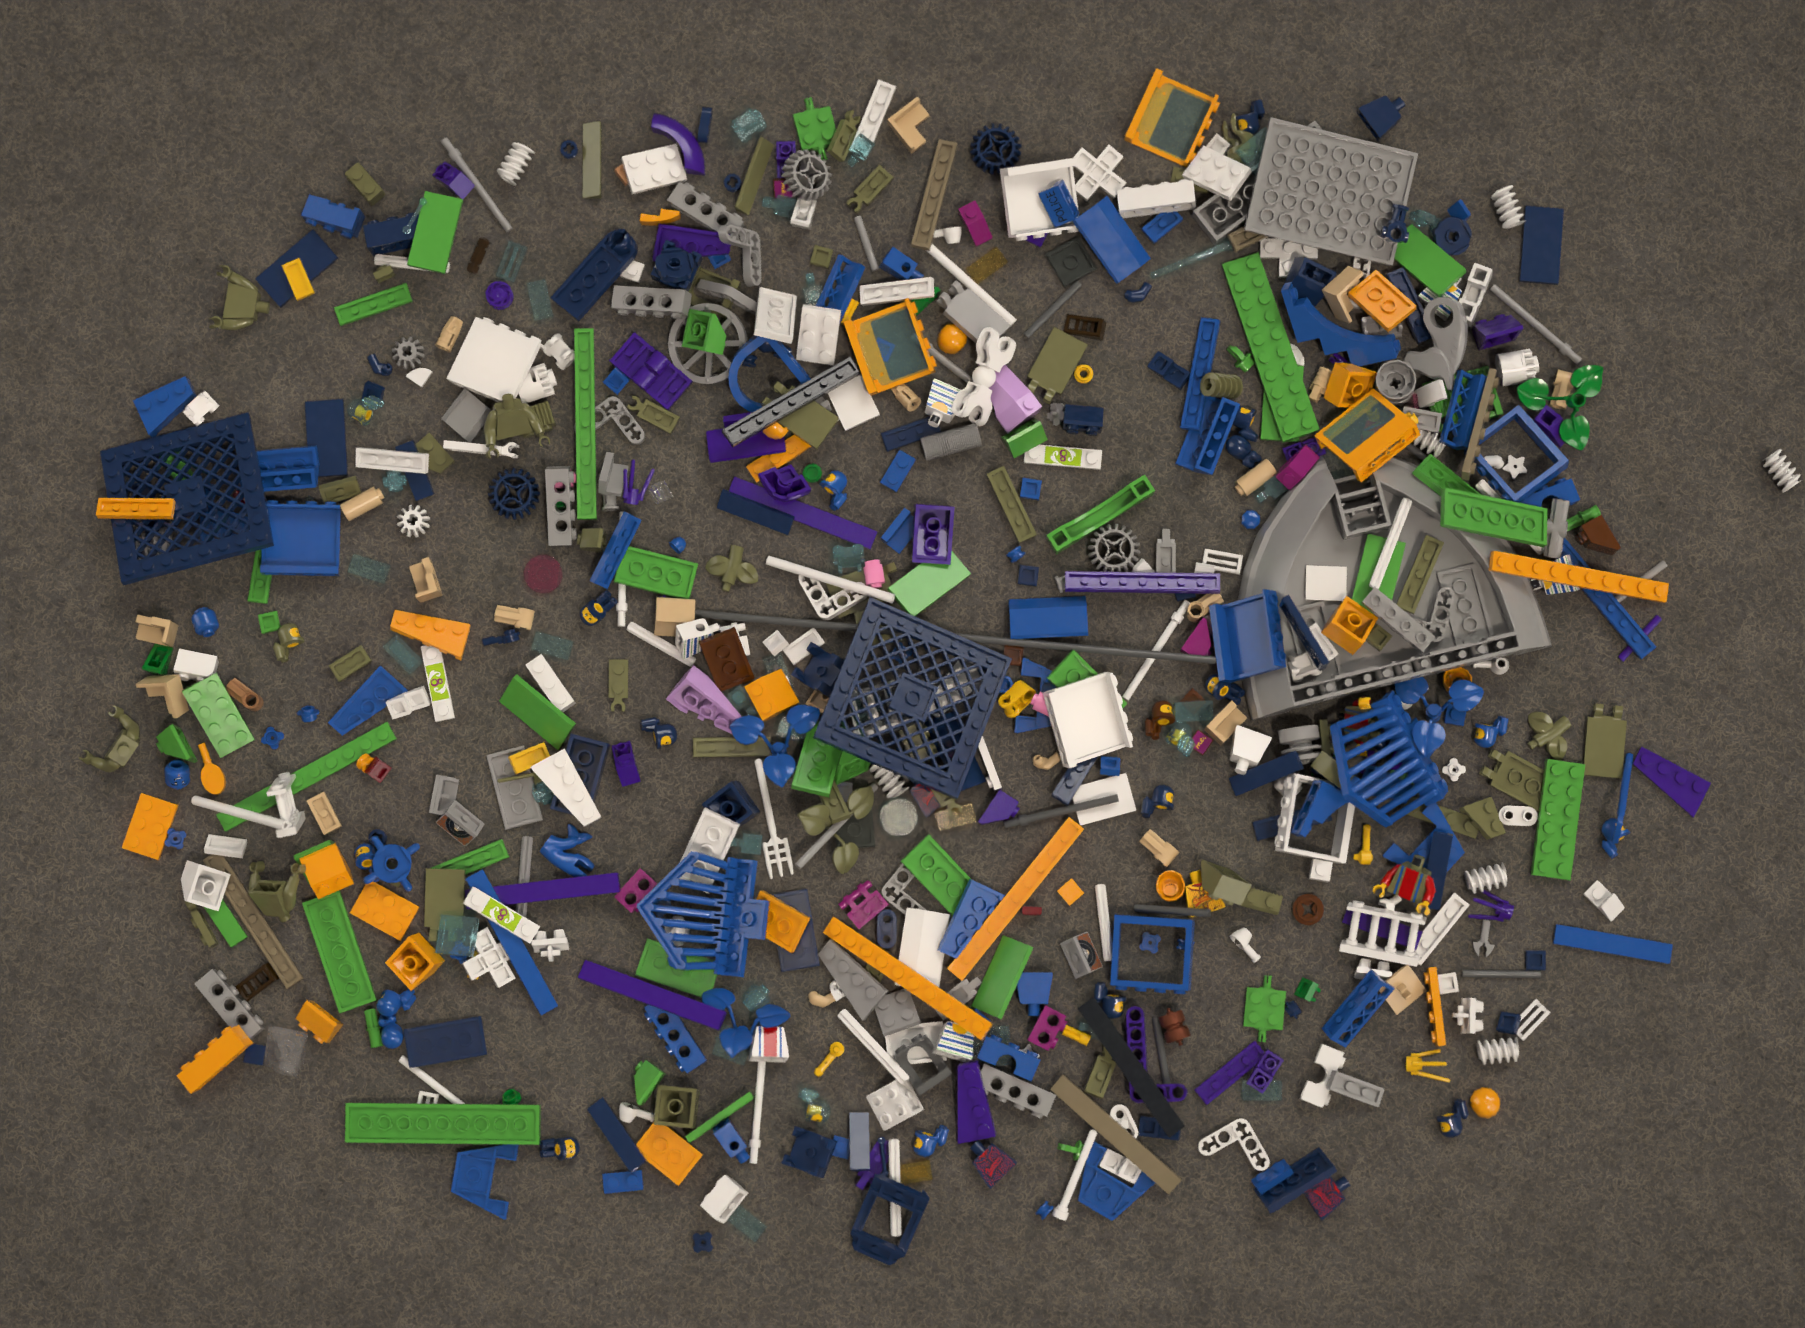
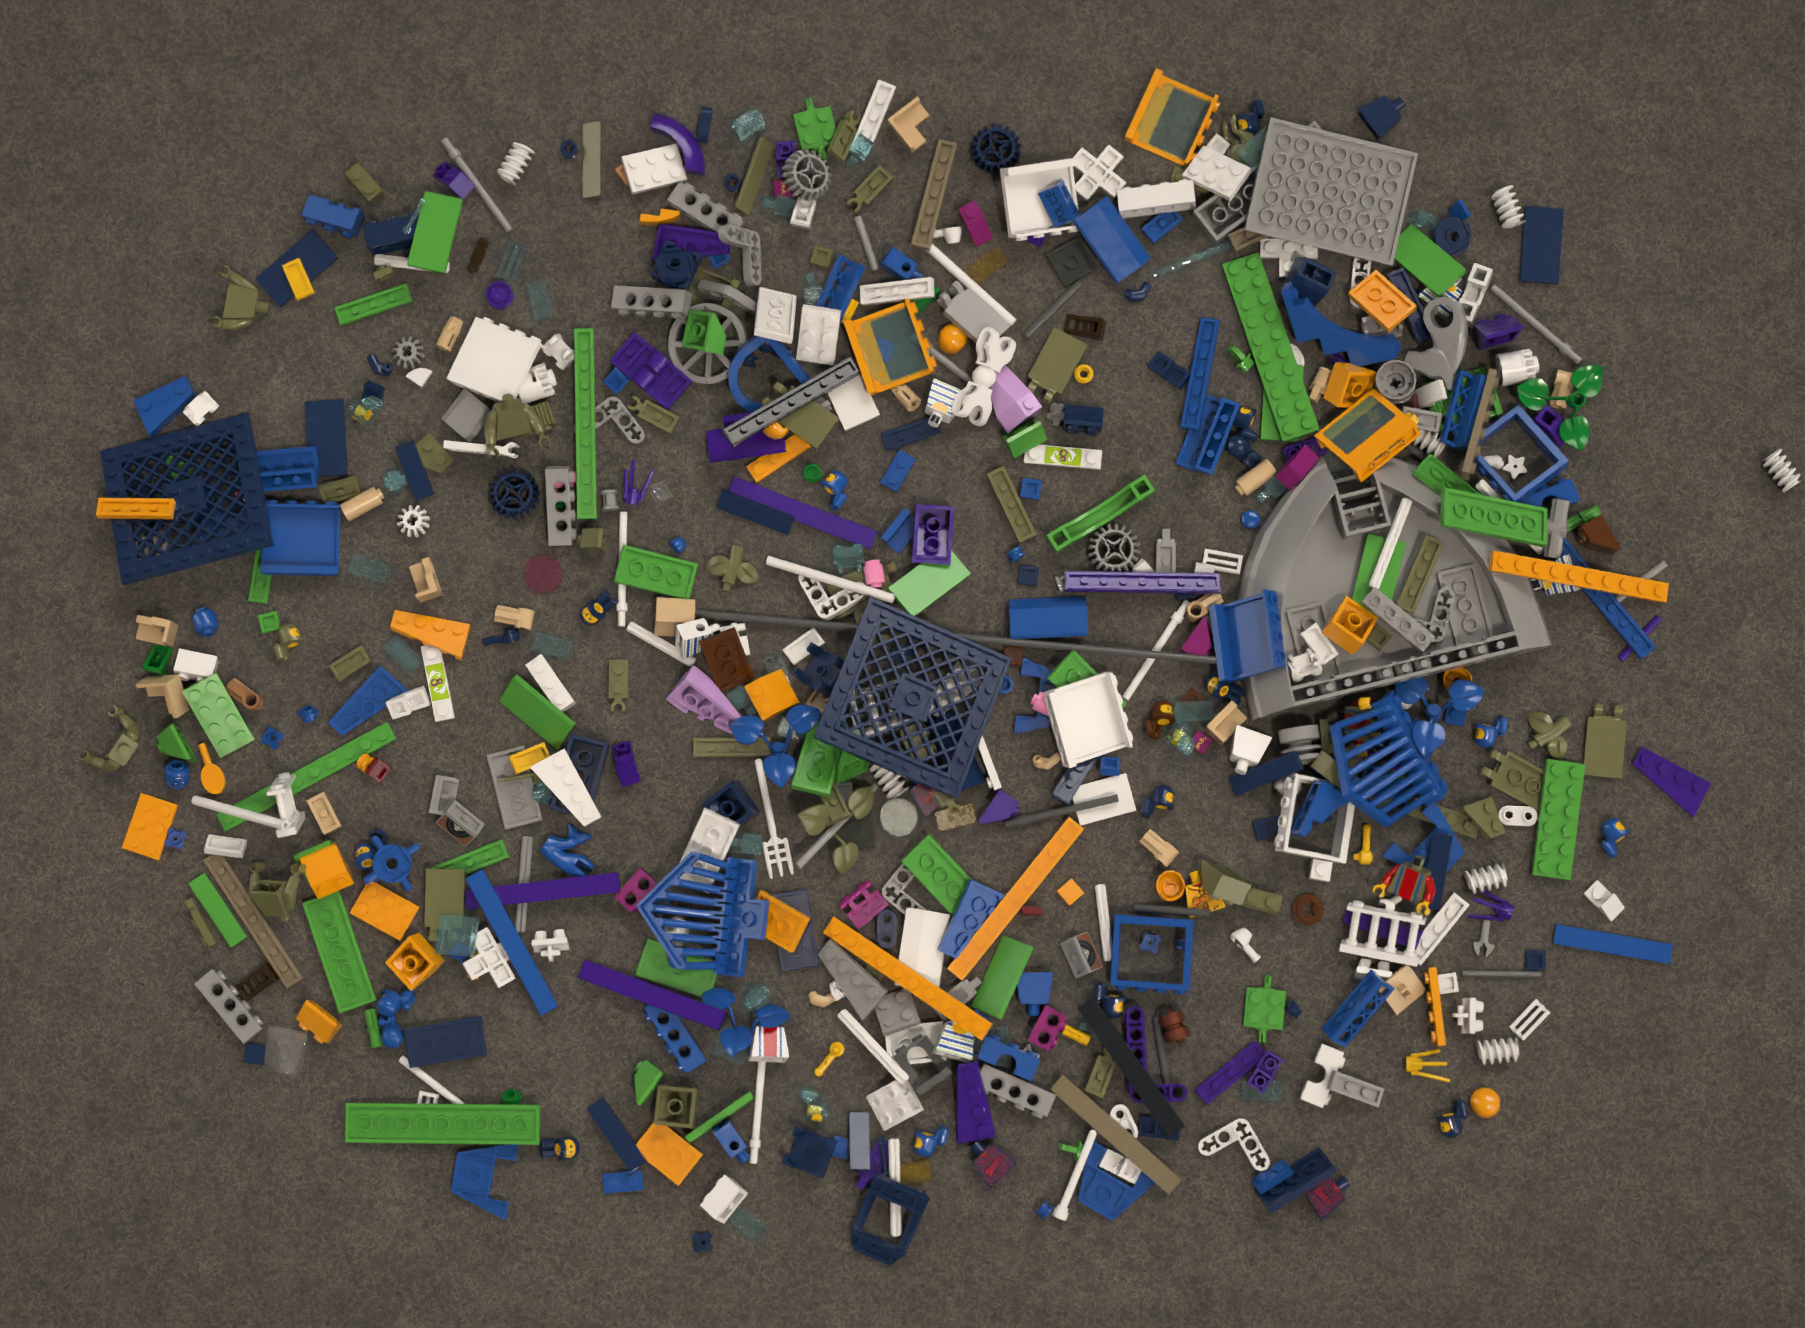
light orange brick [177,1025,253,1094] -> none
white slope [181,860,231,911] -> none
white plate [356,447,429,474] -> none
plate [462,886,540,944] -> none
dark blue plate [551,229,638,321] -> none
blue fence [590,511,642,589] -> none
light grey panel [598,452,628,496] -> none
white bar [619,1102,655,1123] -> none
white plate [620,260,645,283] -> none
dark blue piece [640,717,677,749] -> none
dark purple brick [758,464,811,502] -> none
white plate [763,630,789,657] -> none
light grey piece [920,423,982,462] -> none
yellow piece [998,680,1036,718] -> none
olive piece [1200,372,1243,399] -> none
dark blue tile [1279,594,1329,671] -> none
green tile [1294,977,1321,1002] -> none
white sticker [1305,565,1347,601] -> none
tan panel [1322,266,1364,324] -> none
dark blue connector [1380,204,1409,244] -> none
white plate [1442,758,1466,782] -> none
white bar [1472,657,1509,675] -> none
dark blue tile [1496,1012,1521,1035] -> none
blue piece [1612,753,1633,844] -> none

